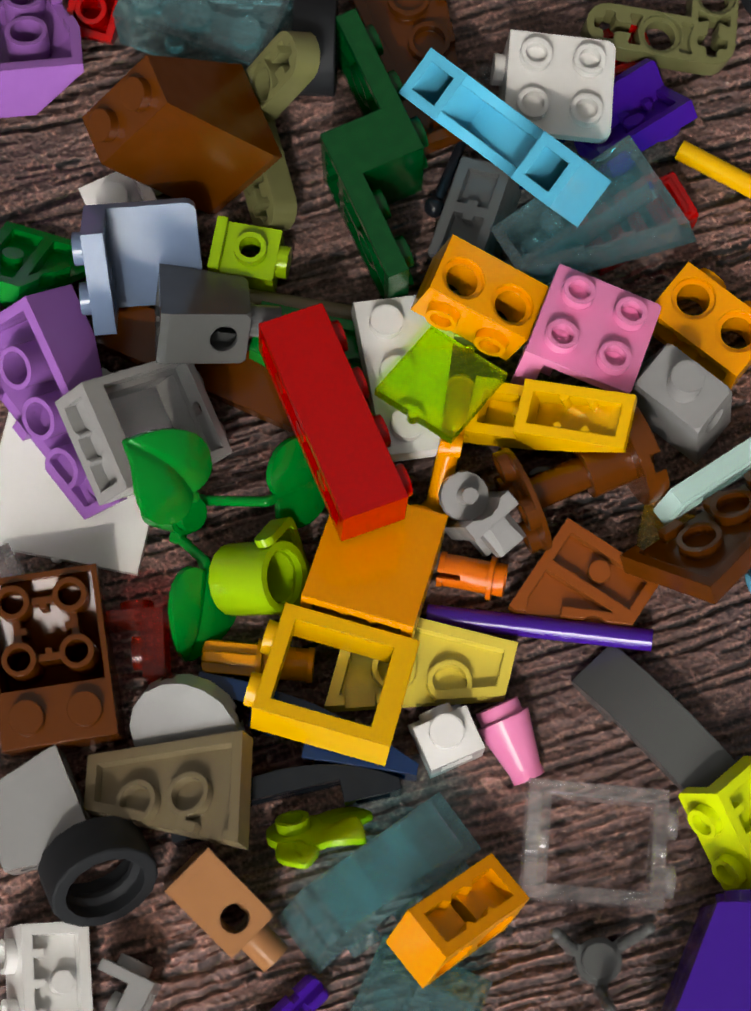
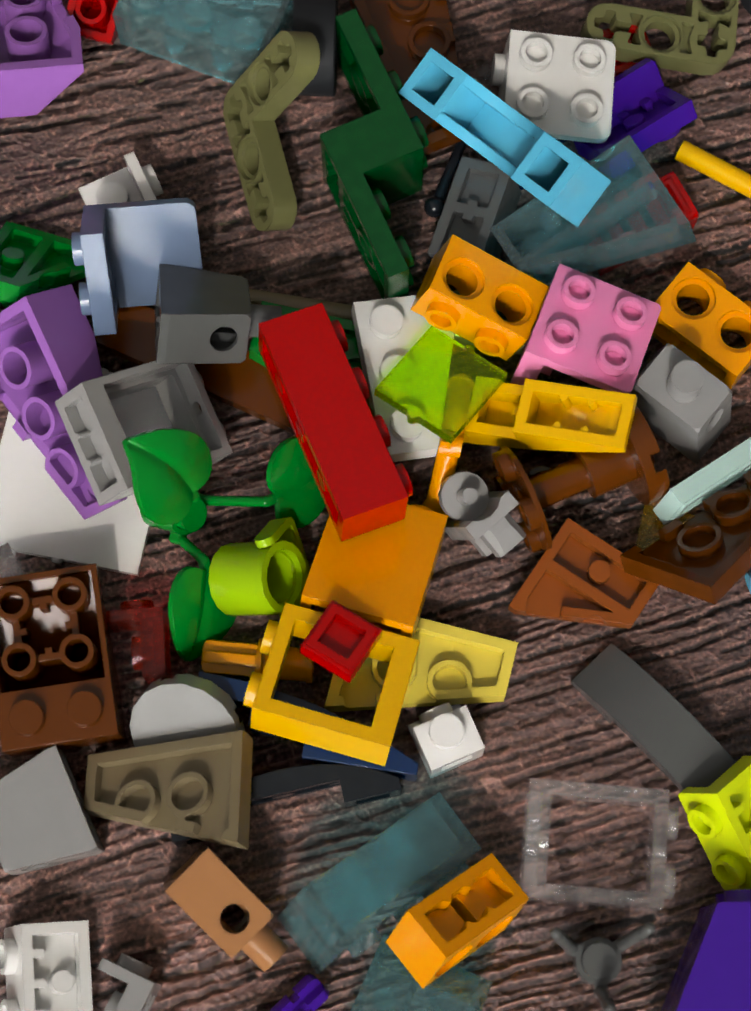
black tyre [38,816,158,927] -> none
reddish brown slope [82,54,283,214] -> none
lime brick [207,215,292,292] -> none
lime plate [266,807,373,869] -> none
dark purple bar [426,604,653,651] -> none
orange pin [436,551,509,601] -> none
bright pink cone [475,696,545,786] -> none
none -> red tile [300,599,382,683]

